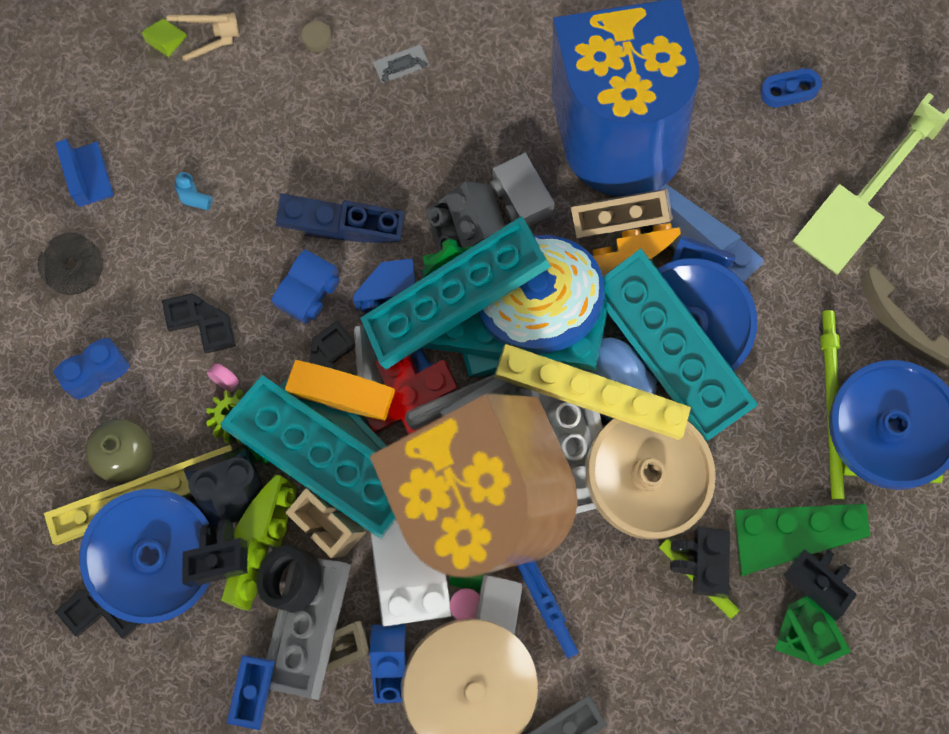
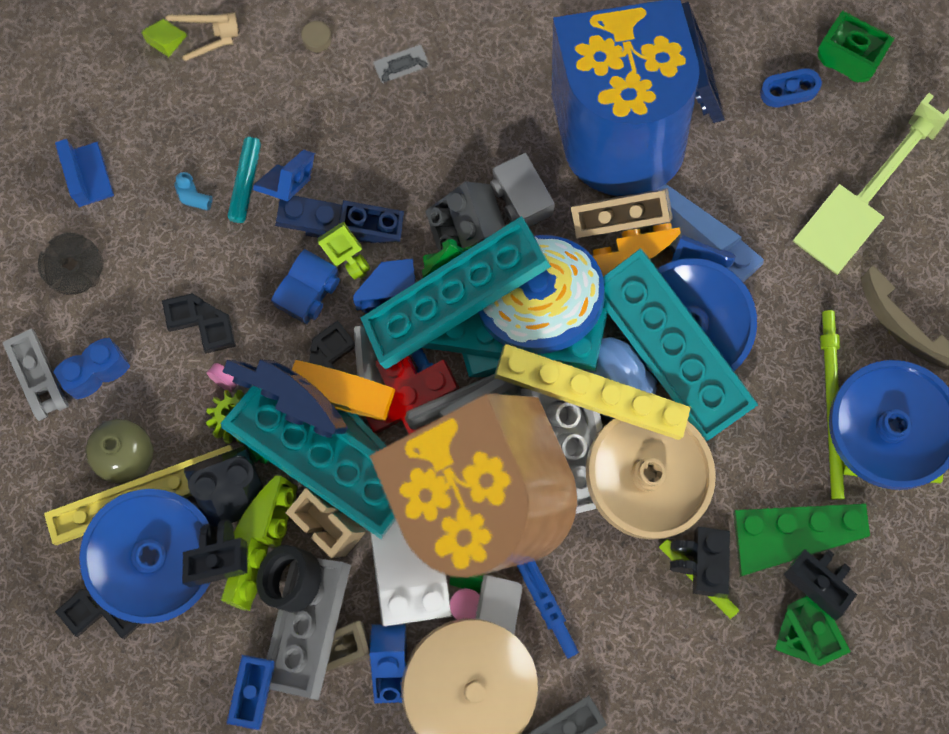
none -> light grey plate [2,329,69,421]
none -> dark blue slope [223,360,348,438]
none -> teal axle [227,137,261,223]
none -> blue panel [253,149,315,201]
none -> lime plate [318,221,371,280]
none -> dark blue plate [682,1,725,123]
none -> green slope [817,10,895,82]

